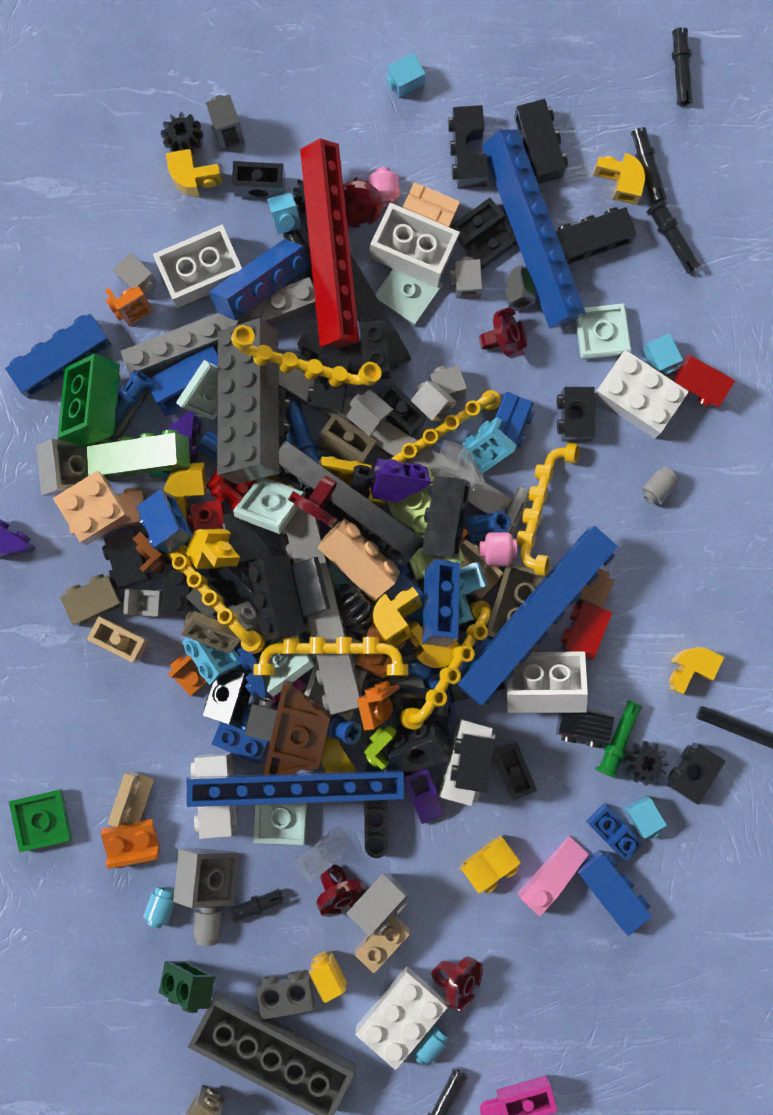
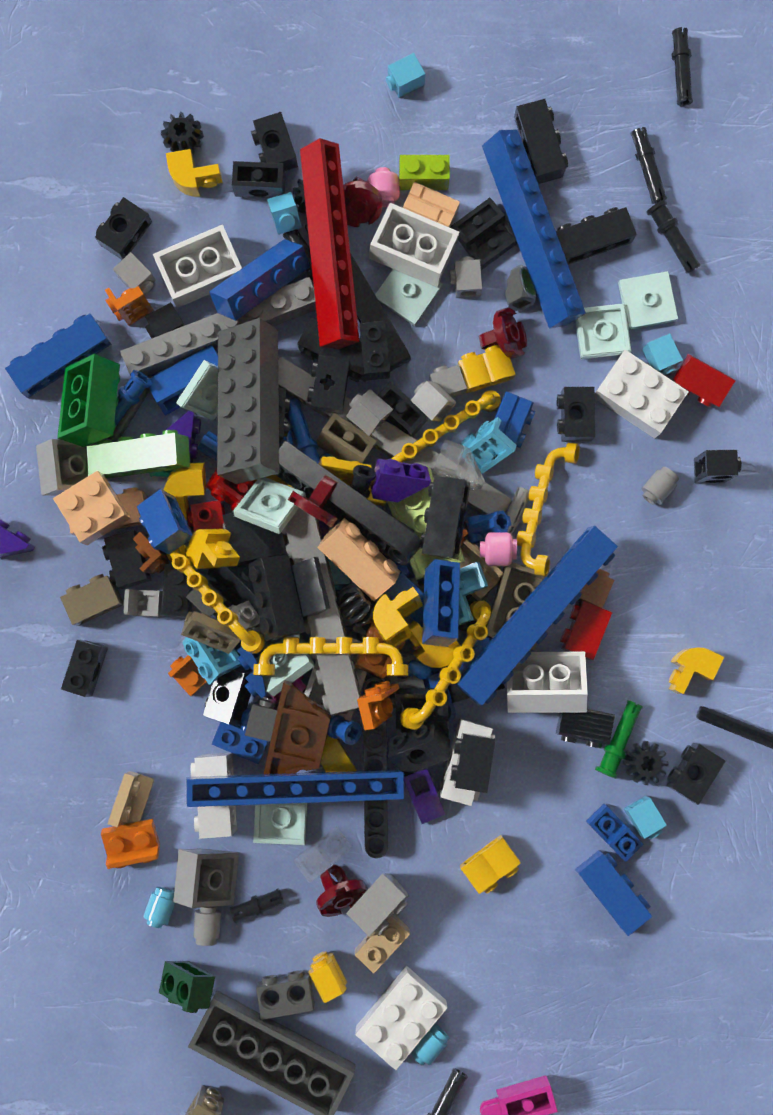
green plate [9,789,72,853] -> none
tan brick [86,616,150,663] -> none
dark grey brick [206,94,245,150] -> none
yellow bar [231,325,382,387] -> none
lime bracket [364,724,397,770] -> none
dark red tile [431,956,483,1011] -> none
black arch [448,105,489,189] -> none
black brick [493,740,537,801] -> none
bright pink slope [517,836,589,917] -> none
yellow brick [593,153,645,205] -> none
none -> black brick [61,640,108,697]
none -> black brick [95,197,152,260]
none -> black brick [145,302,184,339]
none -> black brick [251,112,298,171]
none -> lime brick [399,155,450,190]
none -> yellow brick [457,345,516,393]
none -> light aqua plate [618,271,678,330]
none -> black brick [694,450,742,483]

